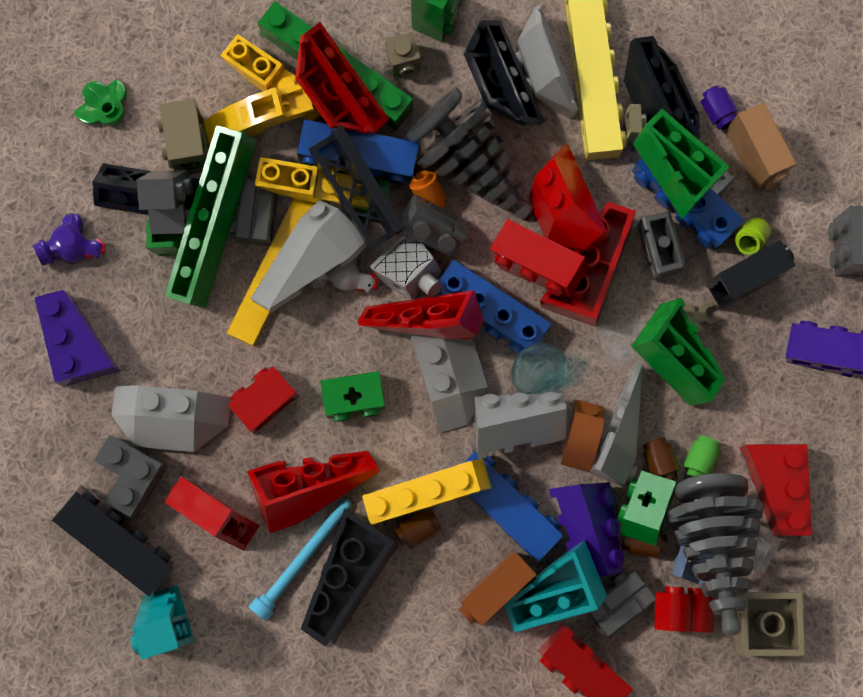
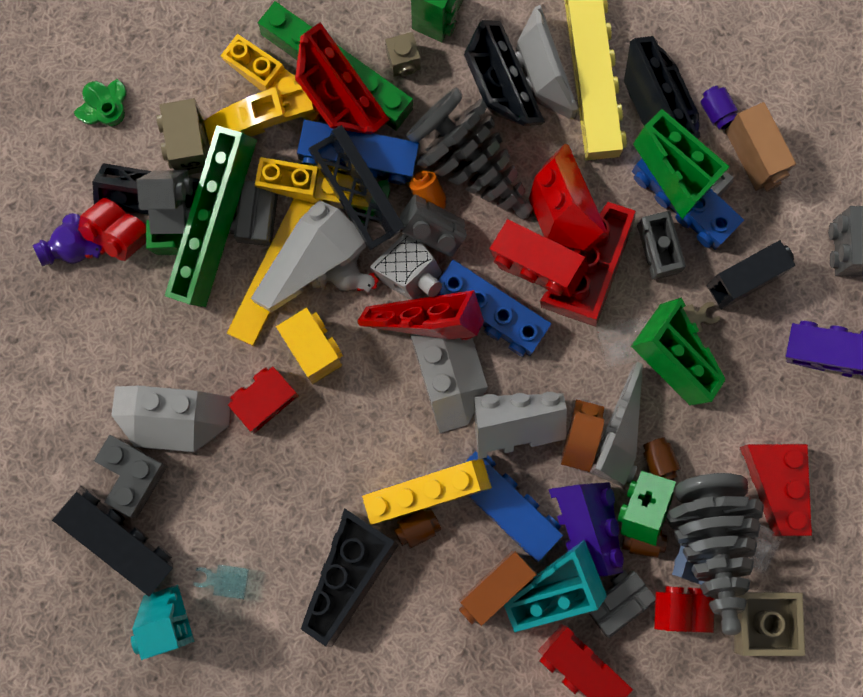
dark purple wedge [34,290,120,387] -> none
red slope [165,477,260,551] -> none
red wedge [247,451,379,533] -> none
medium azure piece [248,499,352,622] -> none
green brick [320,371,385,422] -> none
clear light blue tile [511,342,569,395] -> none
dark tan plate [623,104,647,143] -> none
bright green brick [683,435,721,478] -> none
lime brick [735,218,771,255] -> none
none -> red brick [78,198,146,261]
none -> clear light blue plate [193,564,249,599]
none -> yellow brick [276,307,343,385]

